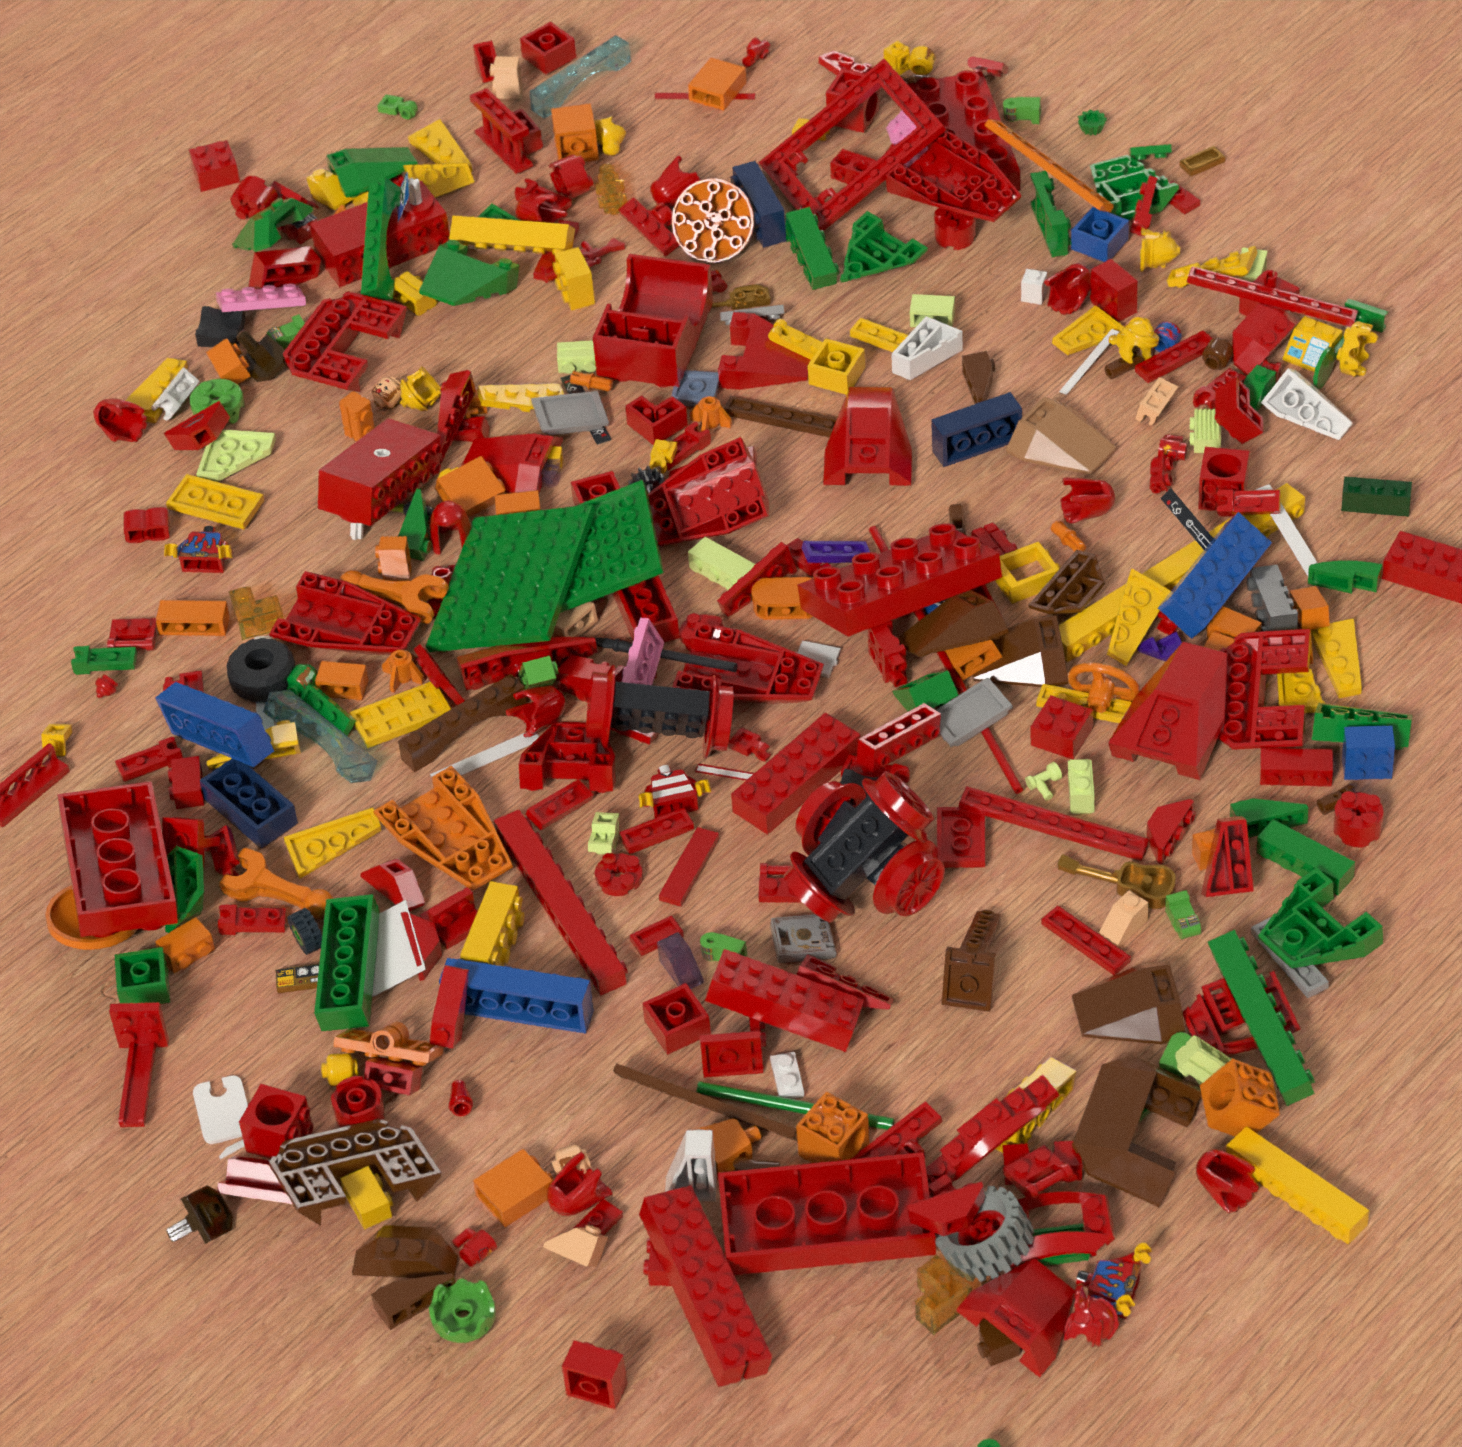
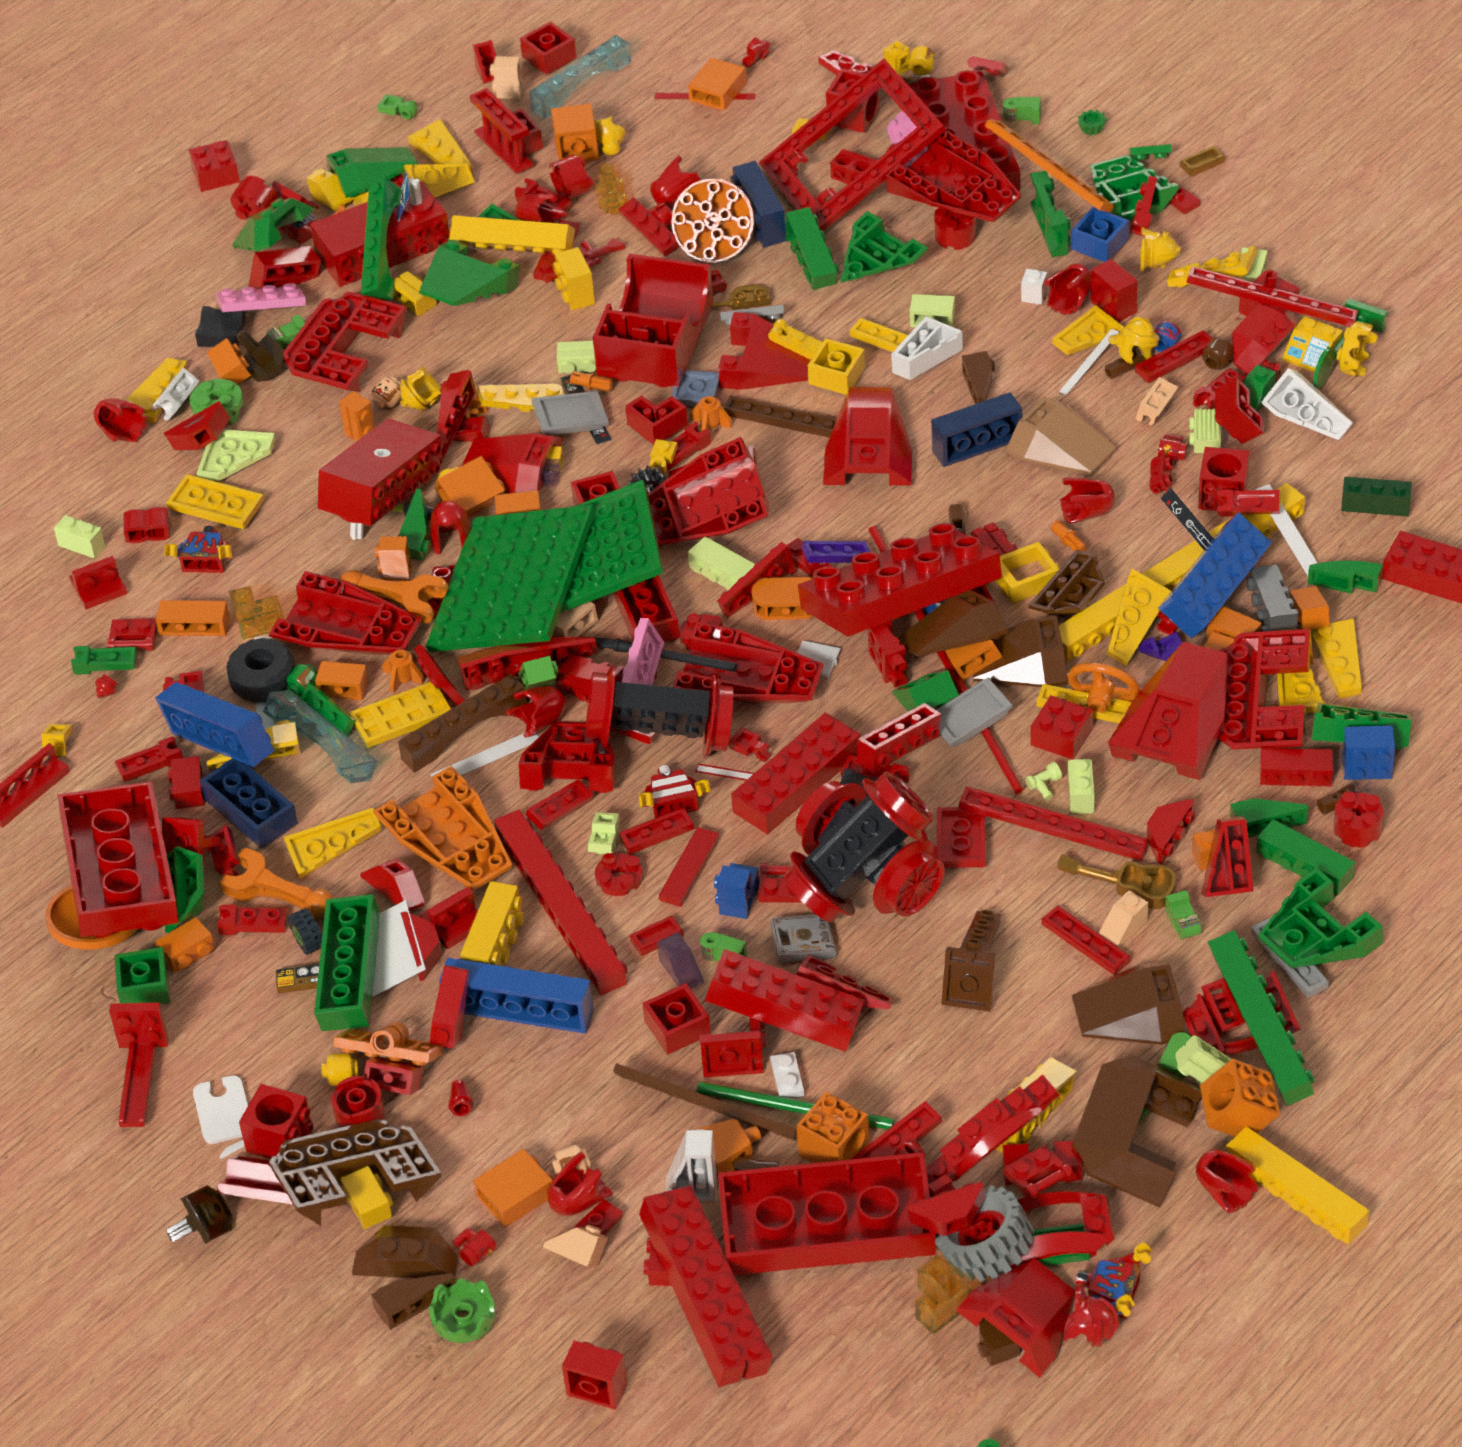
none -> yellowish green brick [54,515,105,559]
none -> red bracket [69,556,127,609]
none -> blue brick [714,863,759,919]

